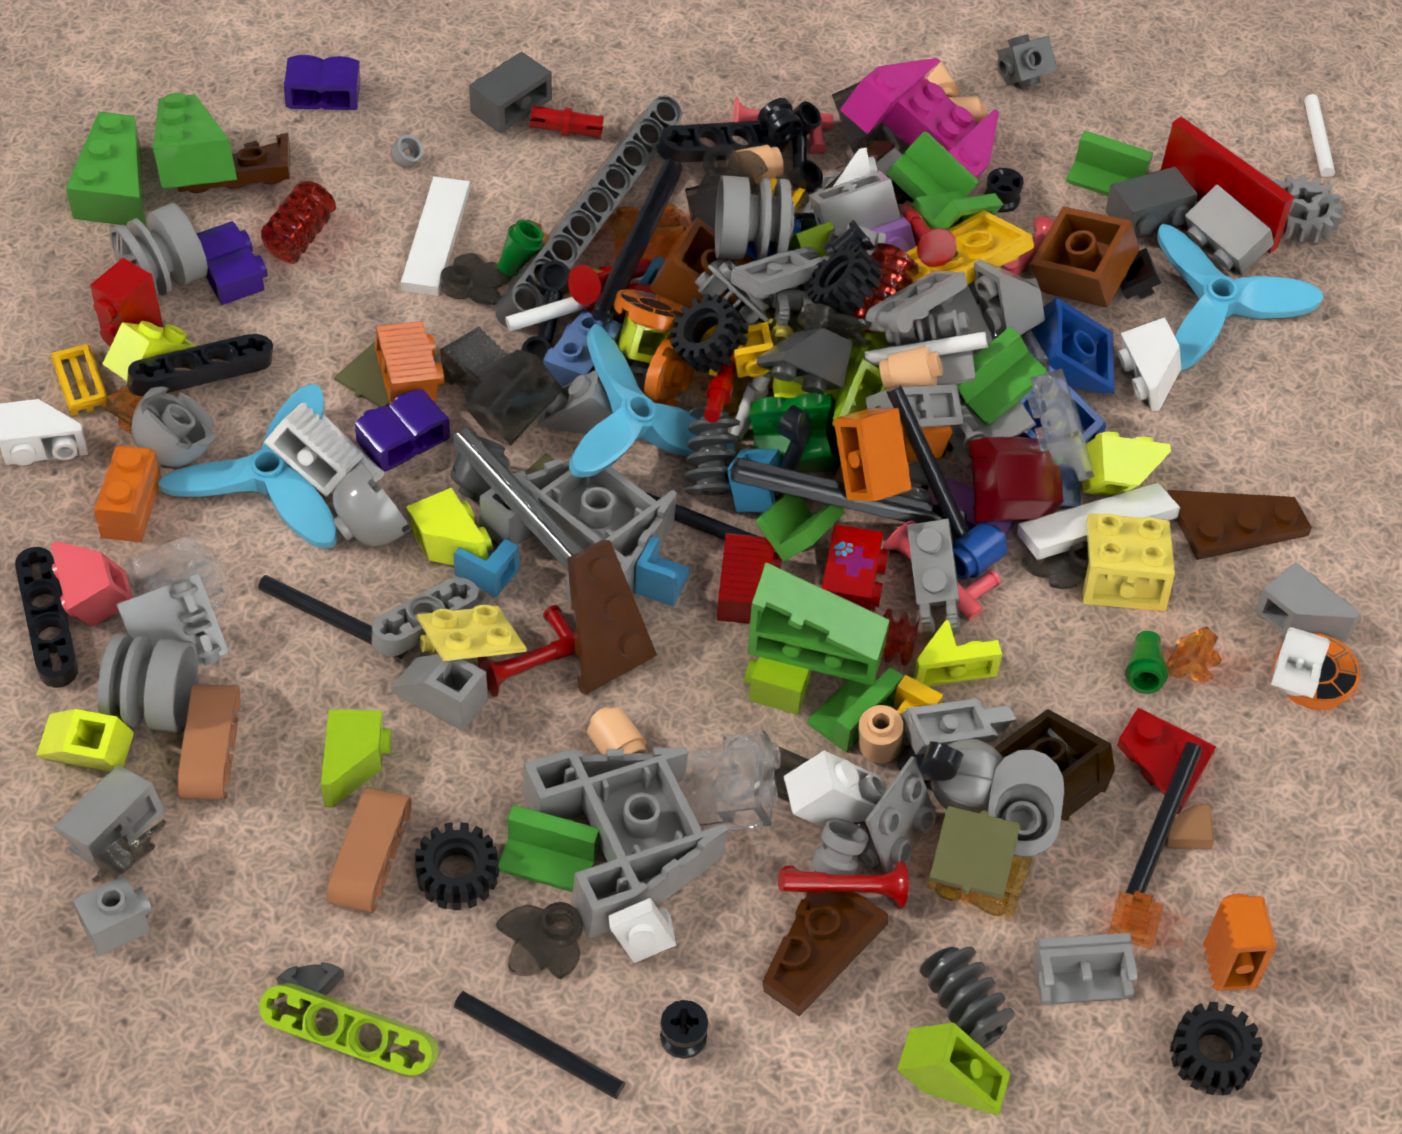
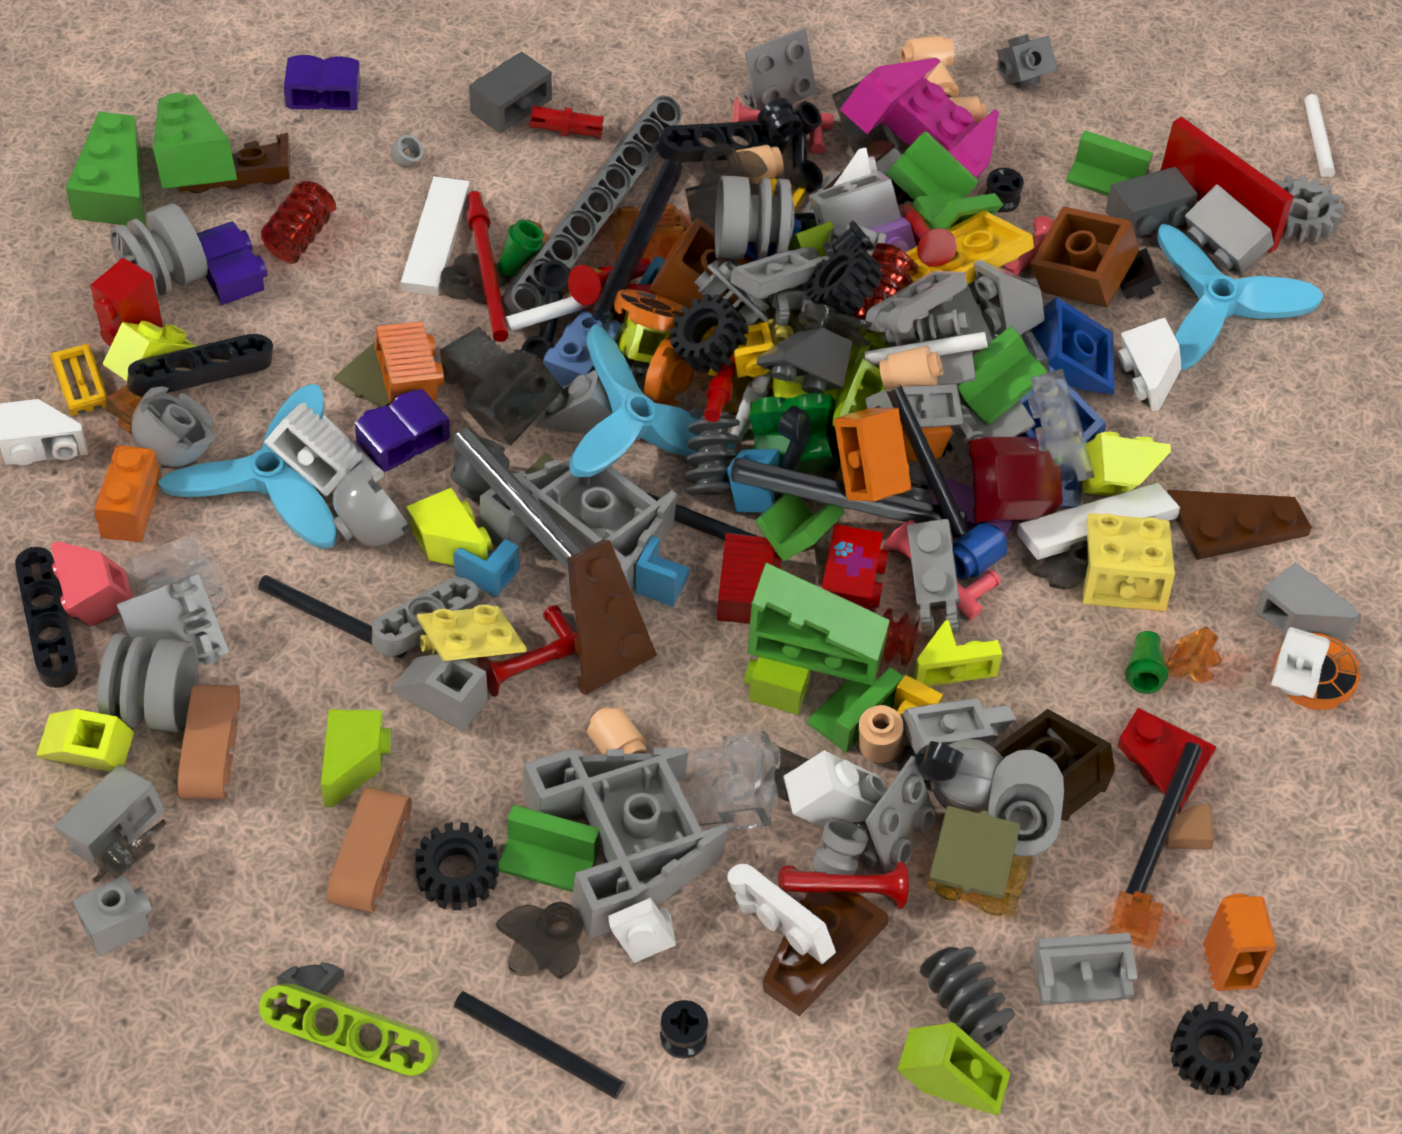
none -> red bar [467,191,509,342]
none -> white plate [727,864,836,964]
none -> light grey hinge [742,27,817,110]
none -> light nougat brick [900,35,954,67]

